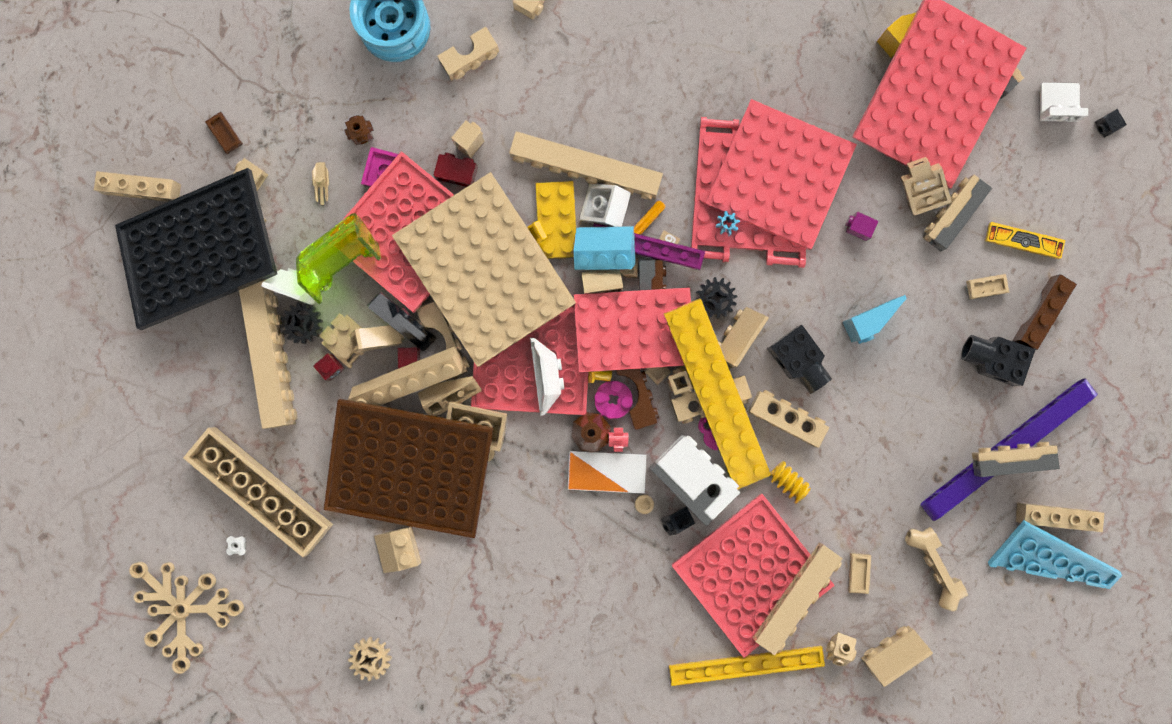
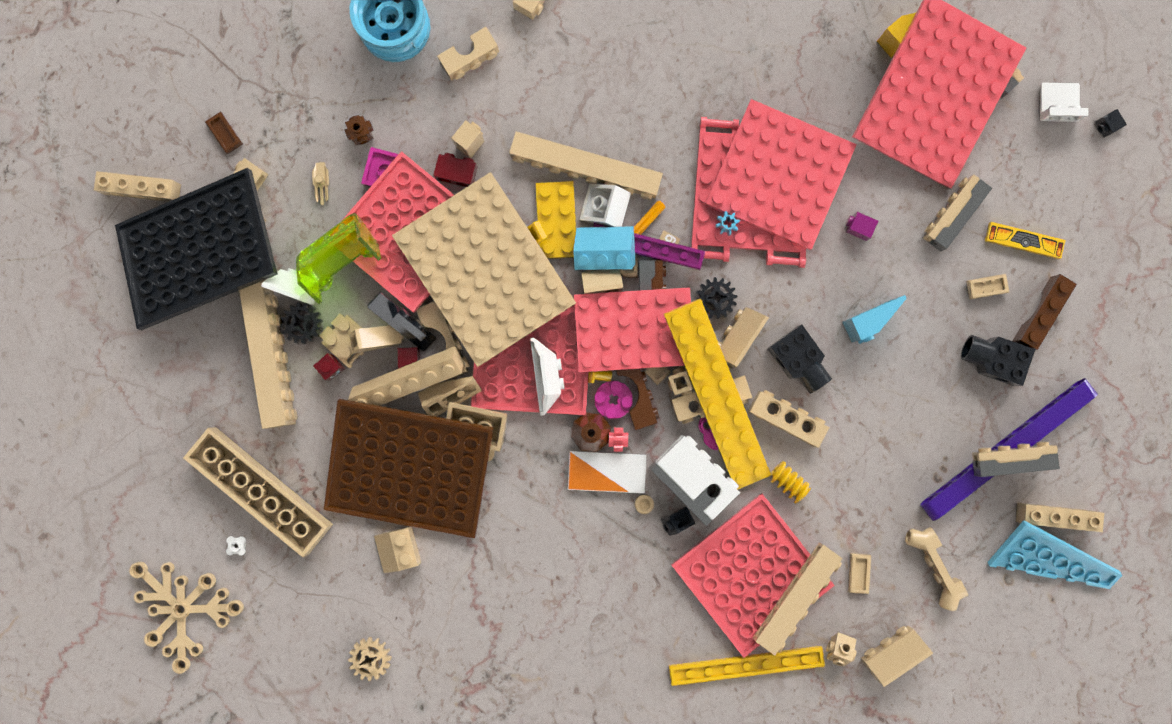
tan piece [901,157,952,216] -> none

